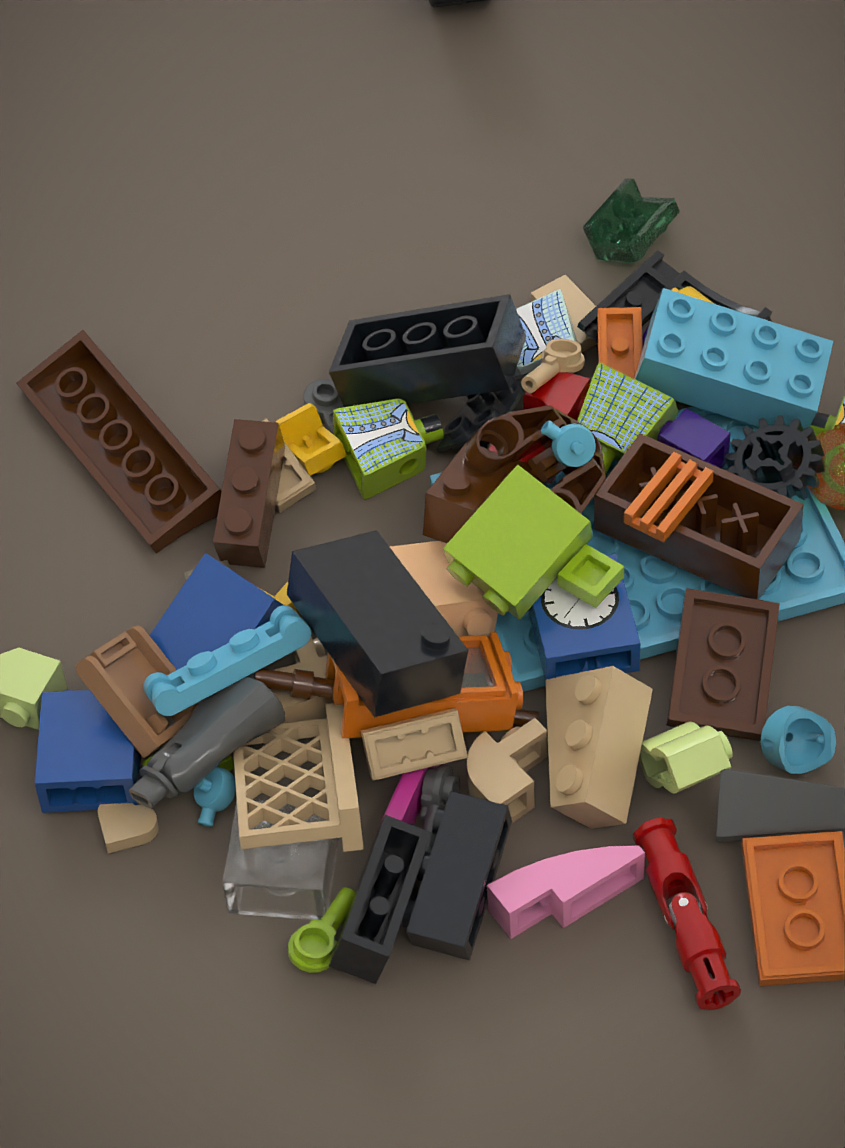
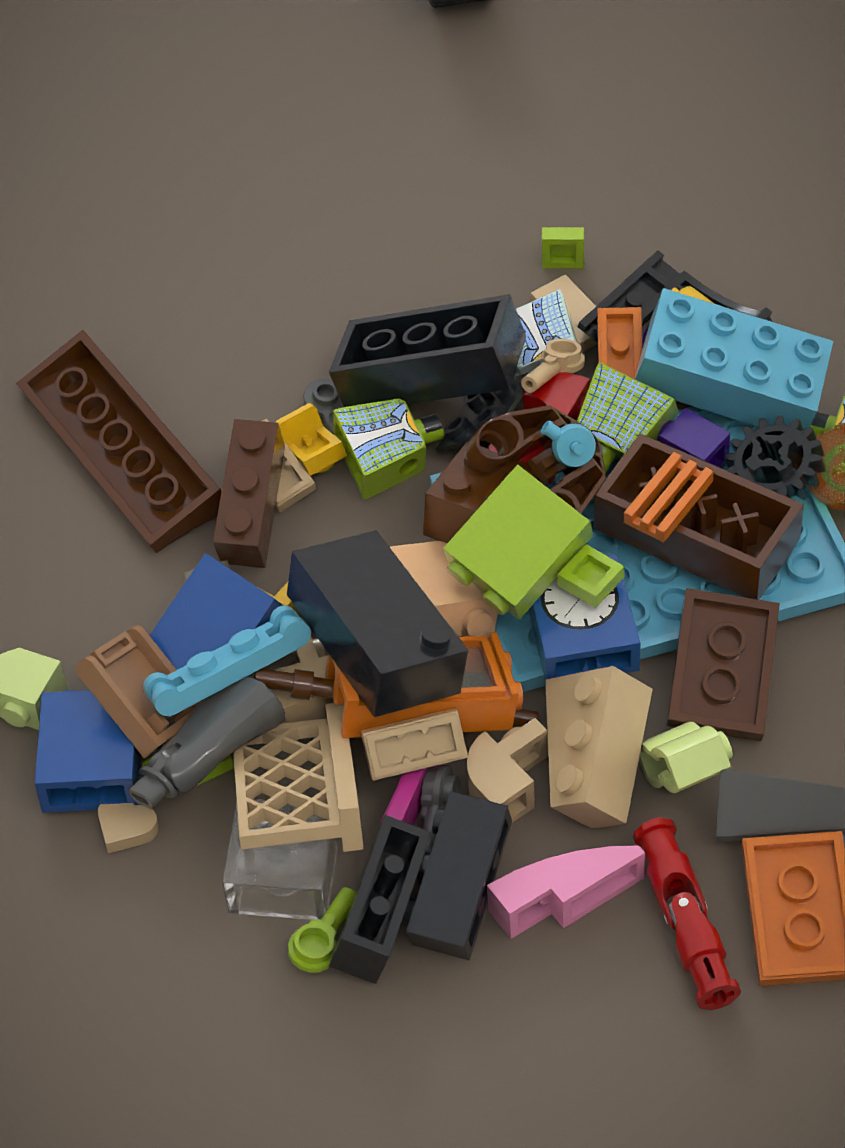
medium azure piece [194,766,236,827] -> none
clear green bracket [583,178,680,263] -> none
medium azure piece [760,706,836,774] -> none
none -> lime plate [542,227,584,269]

